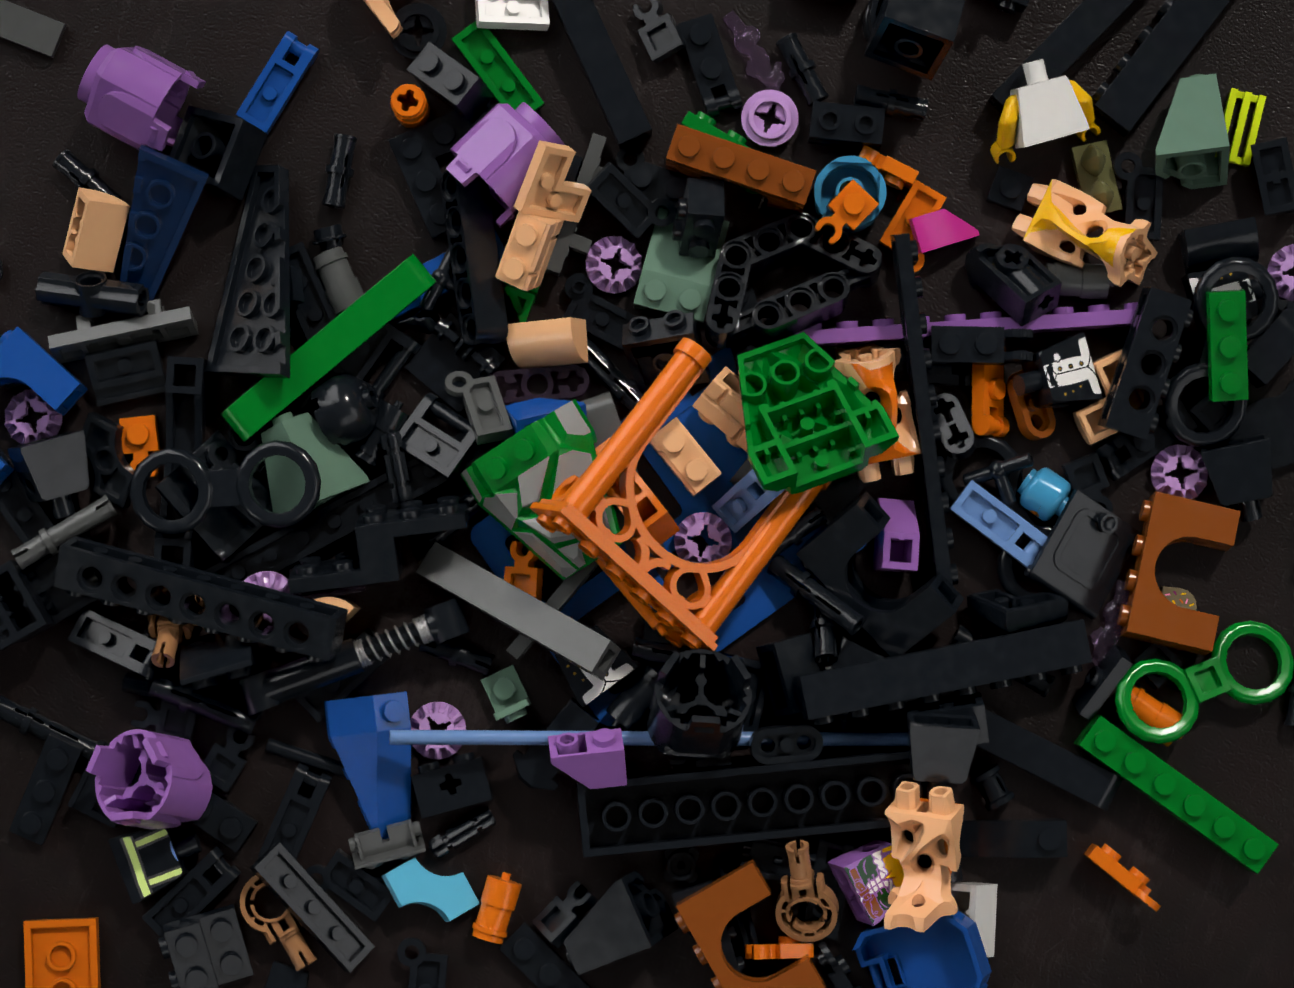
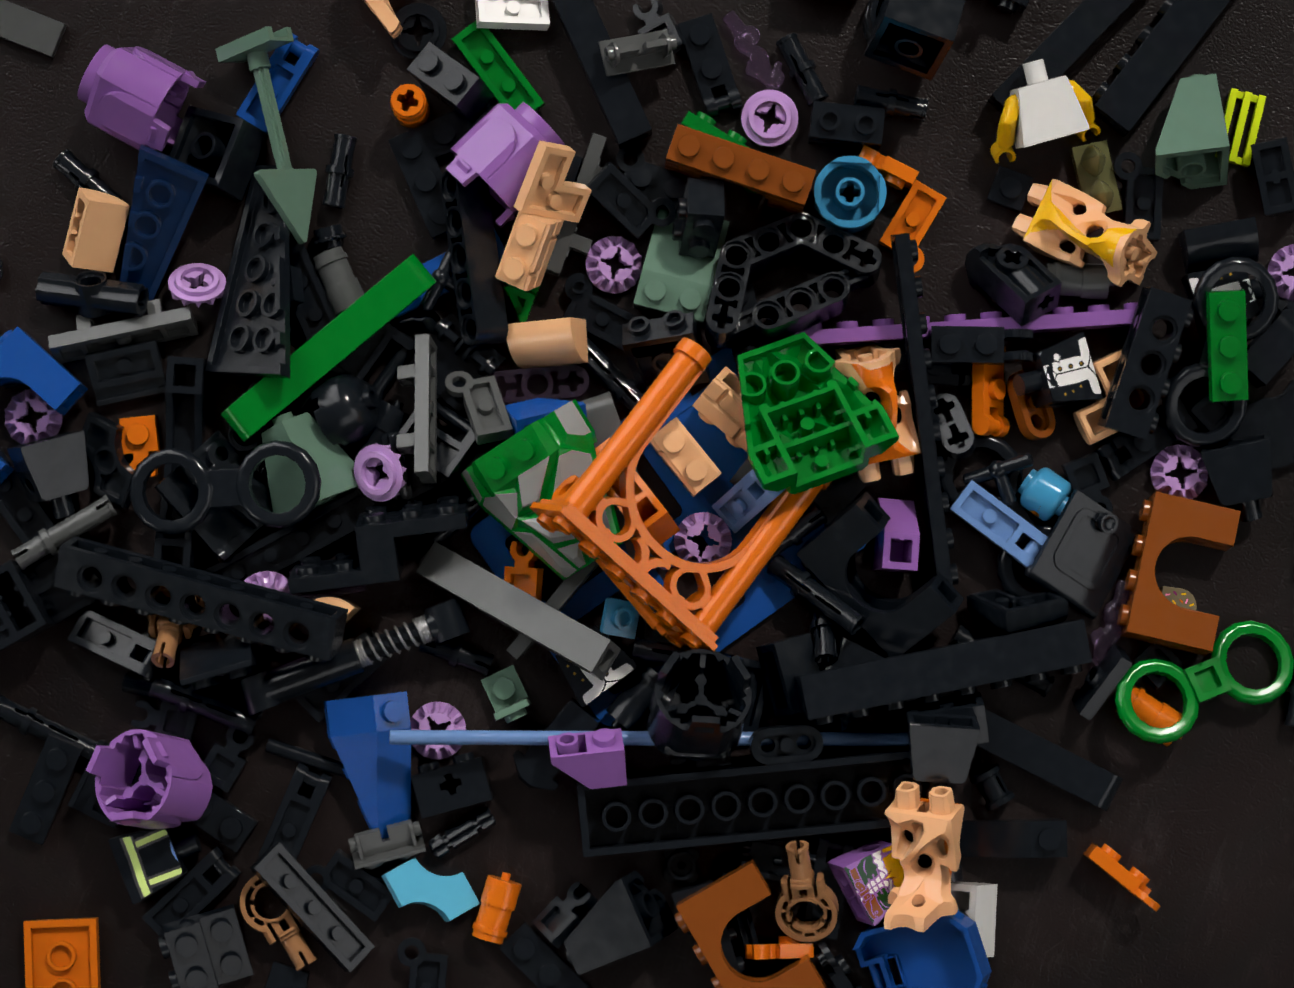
orange plate [814,179,879,245] -> none
dark pink slope [908,209,980,254] -> none
green brick [1073,715,1279,874] -> none
none -> lavender gear [168,263,226,308]
none -> sand green piece [215,26,317,244]
none -> lavender gear [354,443,407,502]
none -> dark grey hinge [396,334,437,484]
none -> dark grey hinge [598,29,677,77]
none -> dark azure bracket [600,598,639,639]

